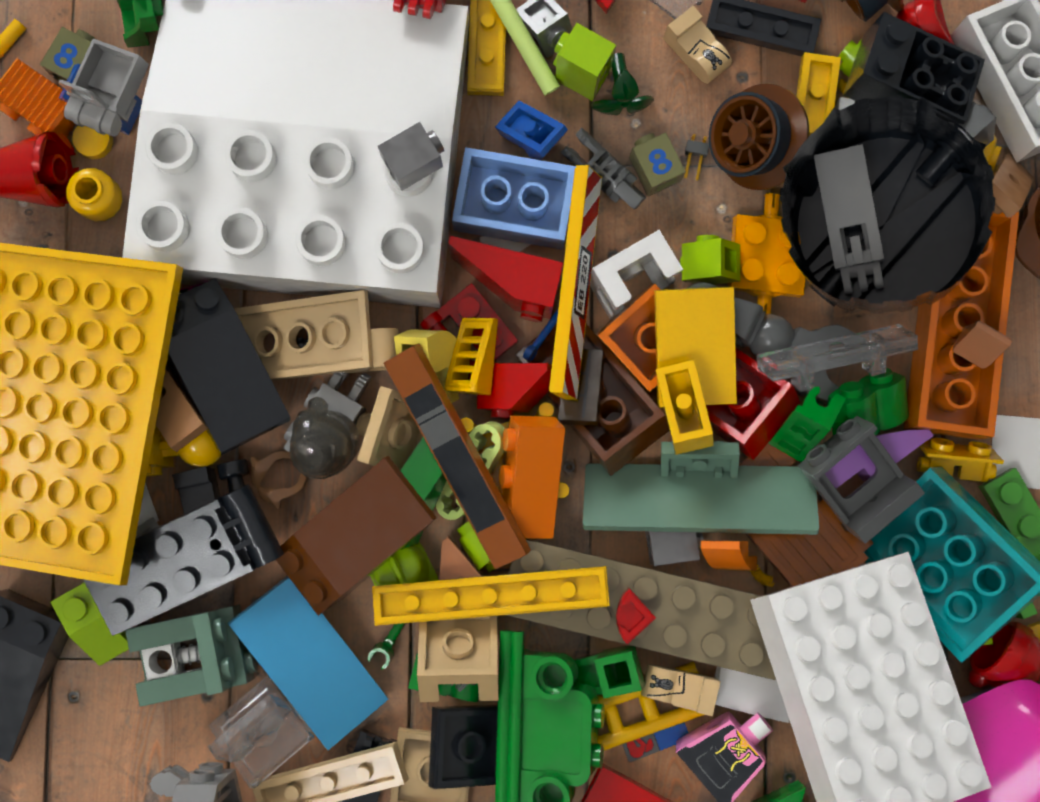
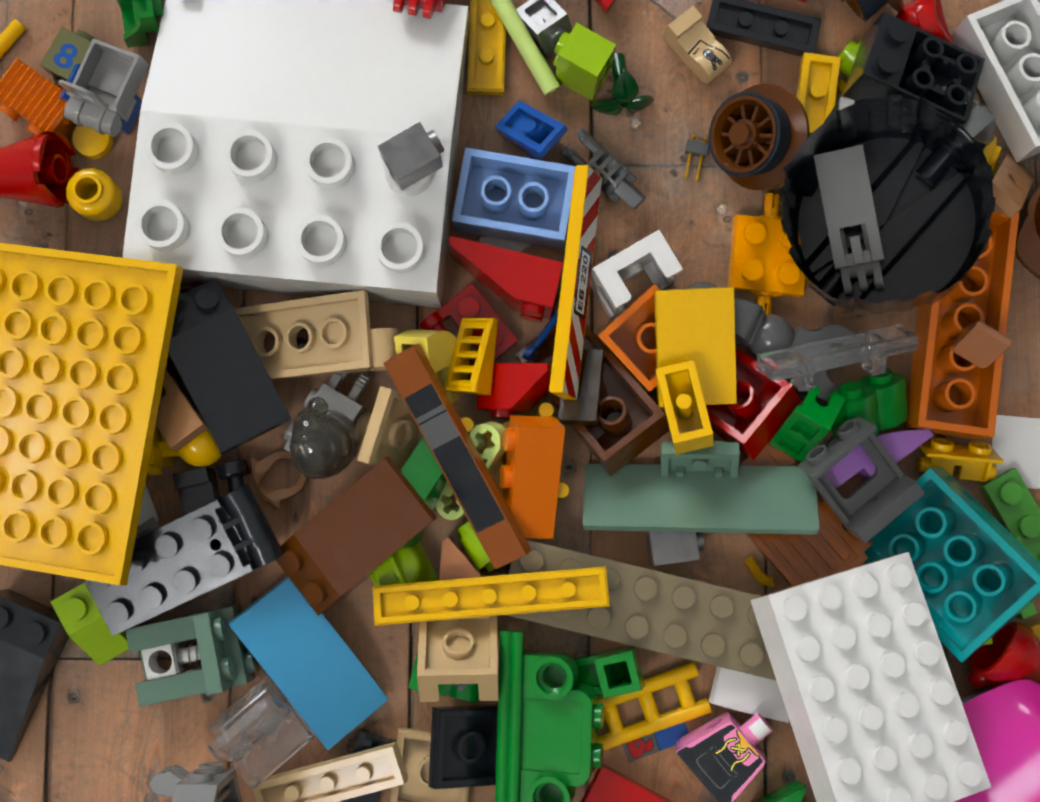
green hand [367,623,405,670] -> none
red tile [616,588,656,645] -> none
olive brick [629,132,686,197] -> none
tan leg [641,664,721,717] -> none
lime brick [680,235,740,284] -> none
orange slope [701,540,757,571] -> none

